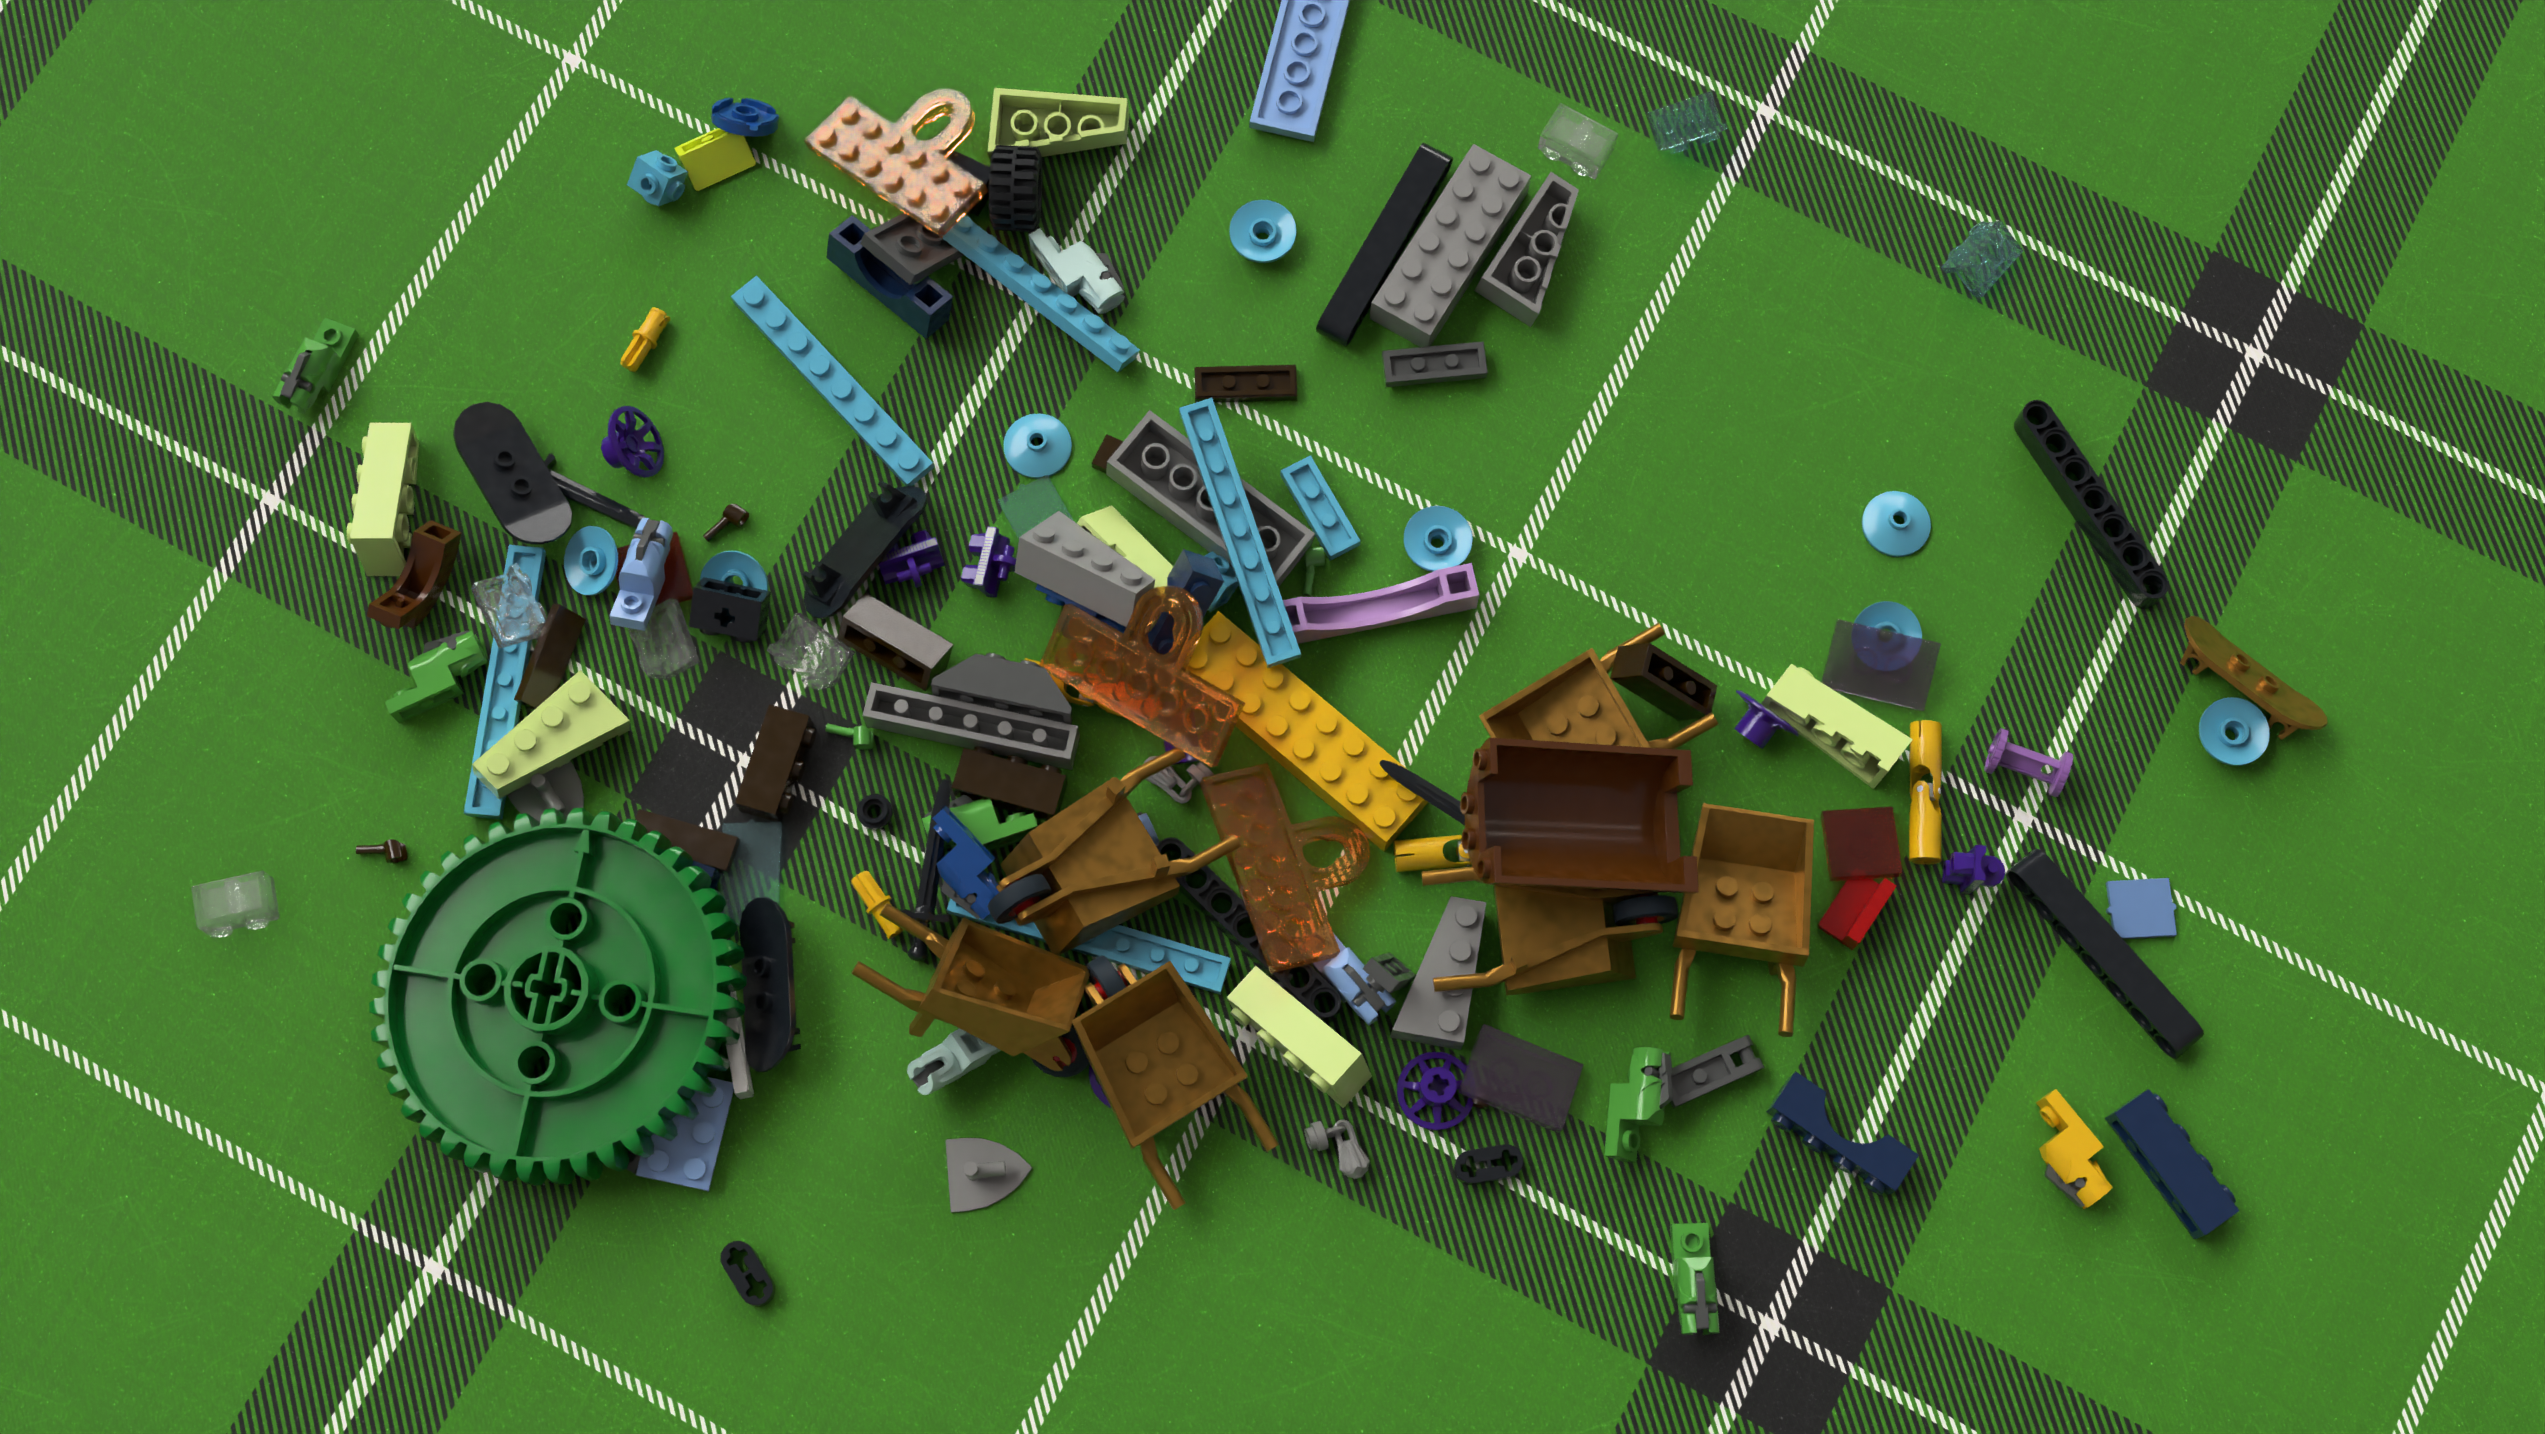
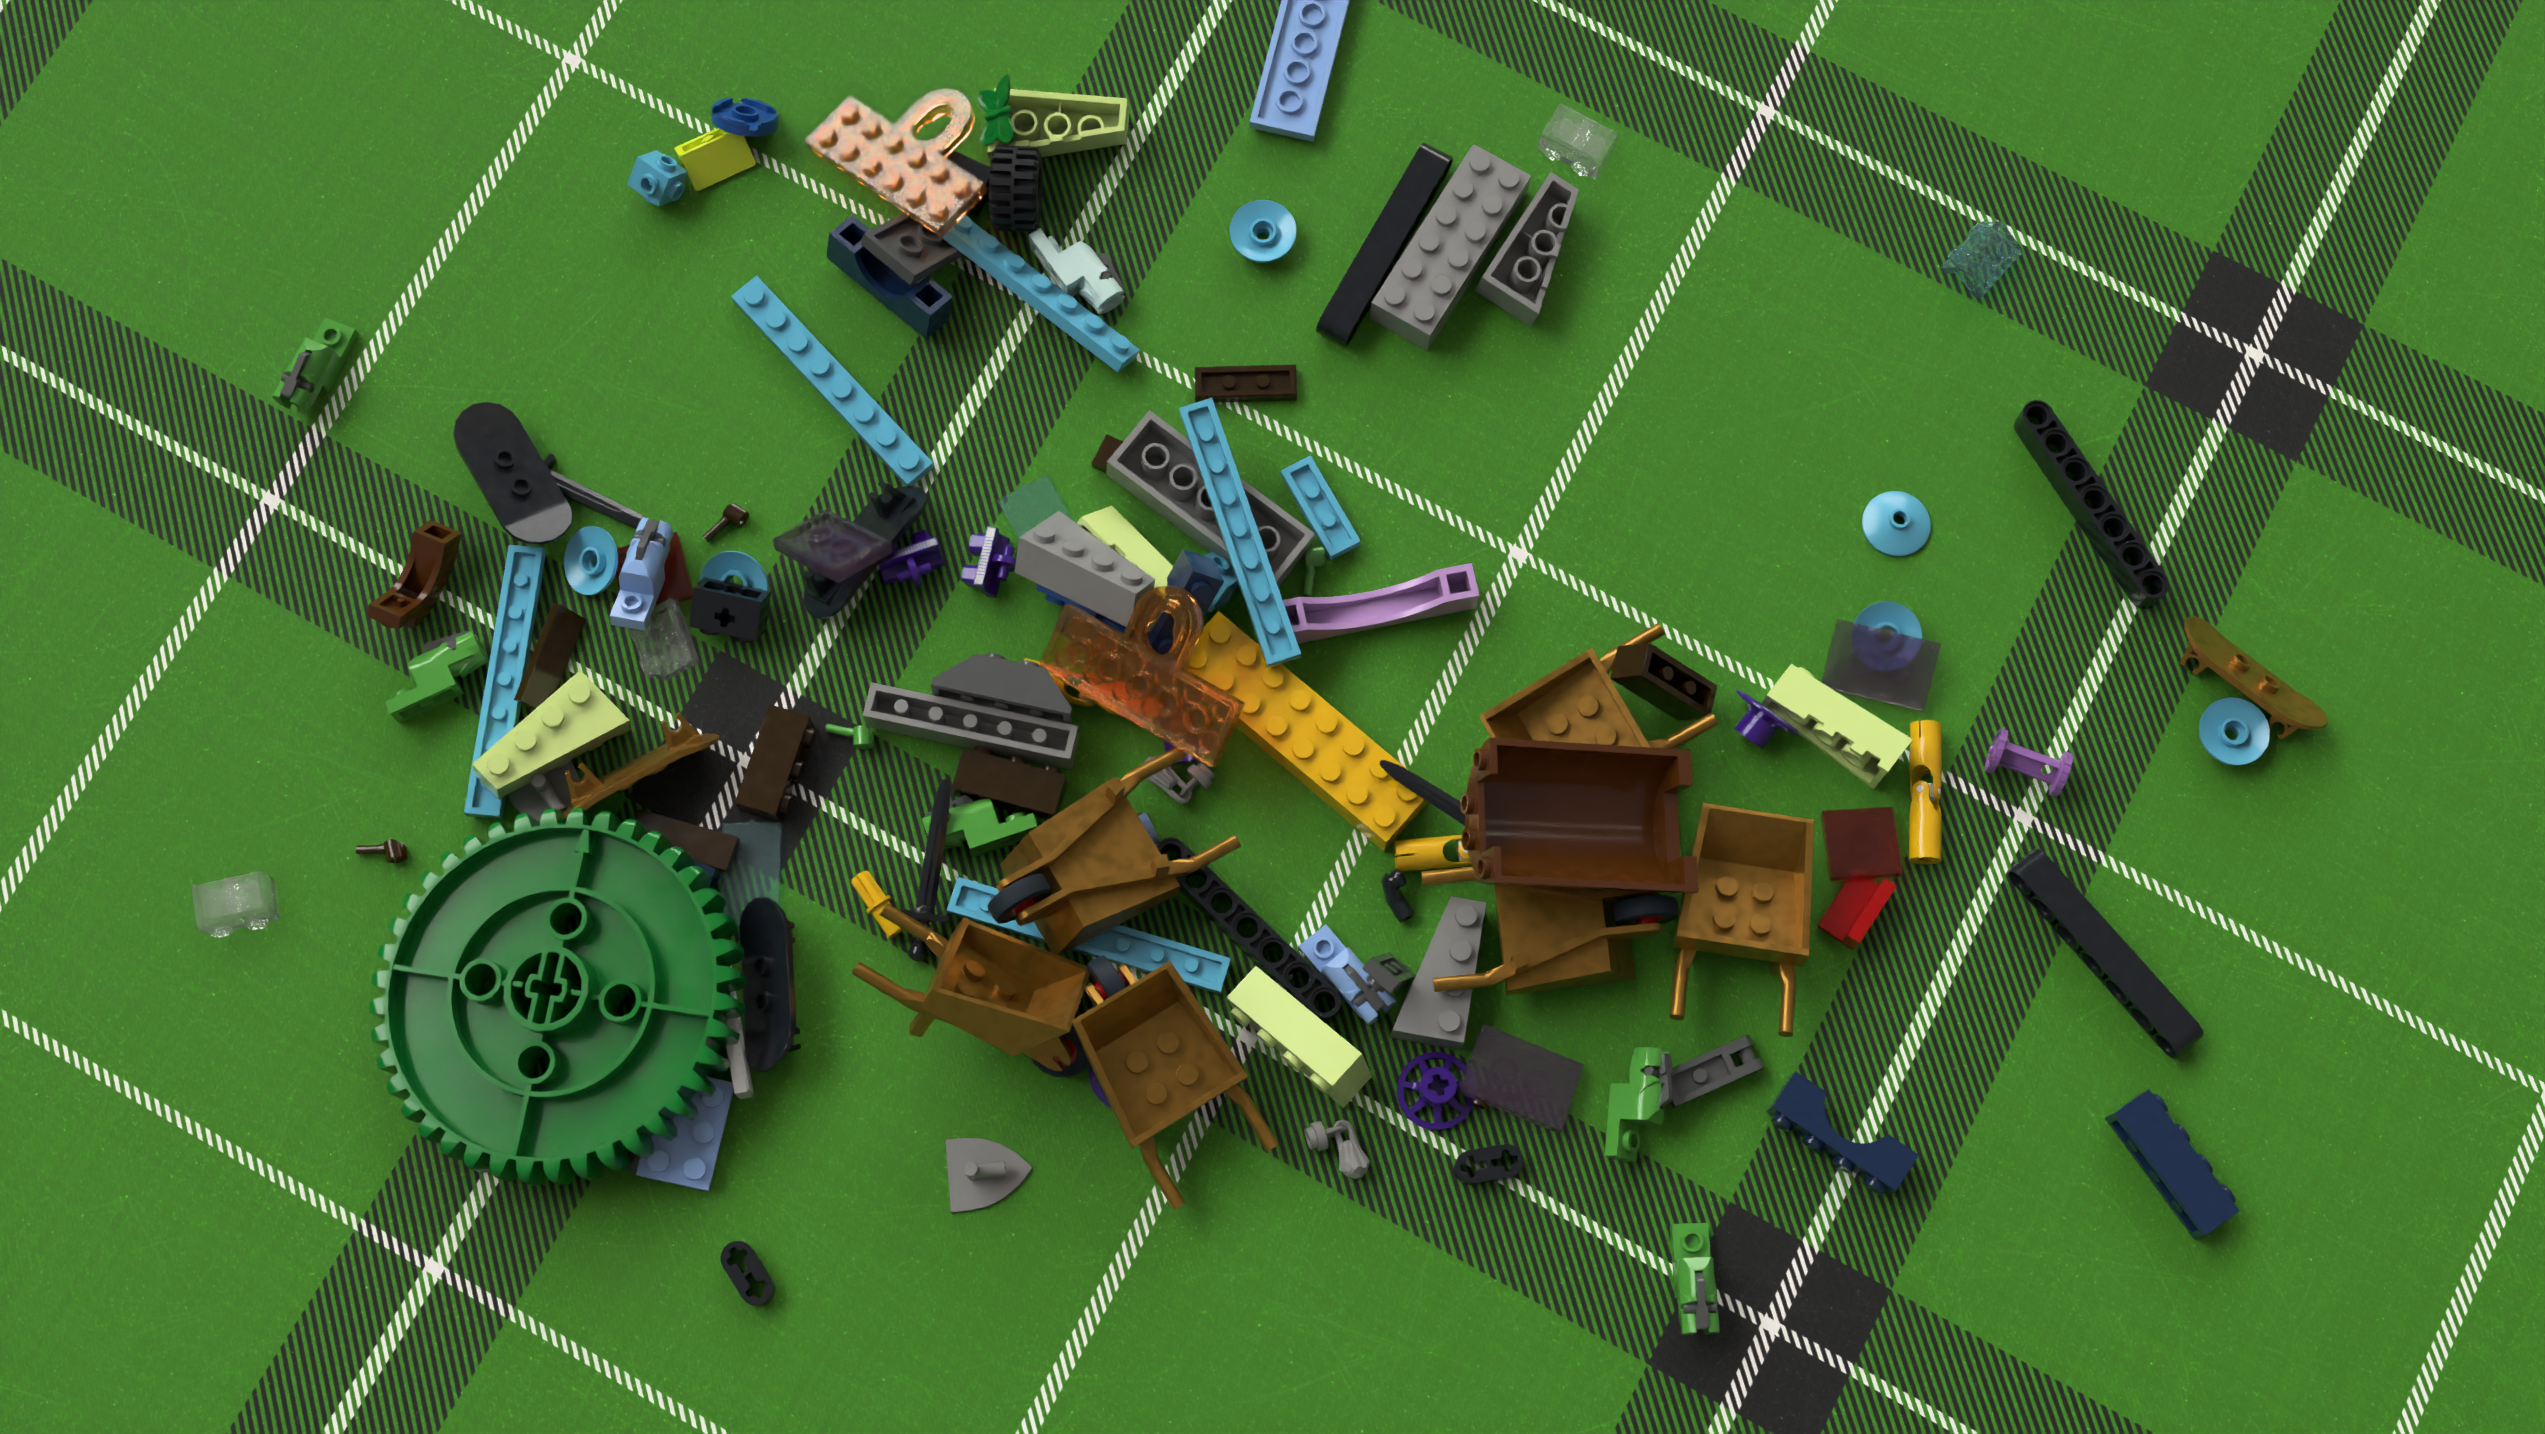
yellowish green wedge [347,423,419,576] -> none
clear bracket [471,563,546,649] -> none
dark purple wheel [601,406,664,478] -> none
yellow axle [620,307,671,372] -> none
clear bracket [767,613,855,690] -> none
brick [837,593,954,691] -> none
black plate [857,794,893,830] -> none
light aqua plate [907,1028,1001,1095] -> none
blue plate [932,806,999,920] -> none
medium azure dish [1004,413,1072,479] -> none
clear orange plate [1200,763,1370,973] -> none
dark grey plate [1382,342,1488,387] -> none
medium azure dish [1403,506,1473,572] -> none
clear light blue bracket [1647,91,1728,155] -> none
dark purple hips [1942,845,2005,895] -> none
yellow plate [2036,1089,2113,1209] -> none
medium blue piece [2106,878,2177,939] -> none
none -> pearl gold piece [563,712,719,820]
none -> clear purple tile [773,510,893,583]
none -> green piece [977,74,1014,146]
none -> black arm [1381,869,1415,923]

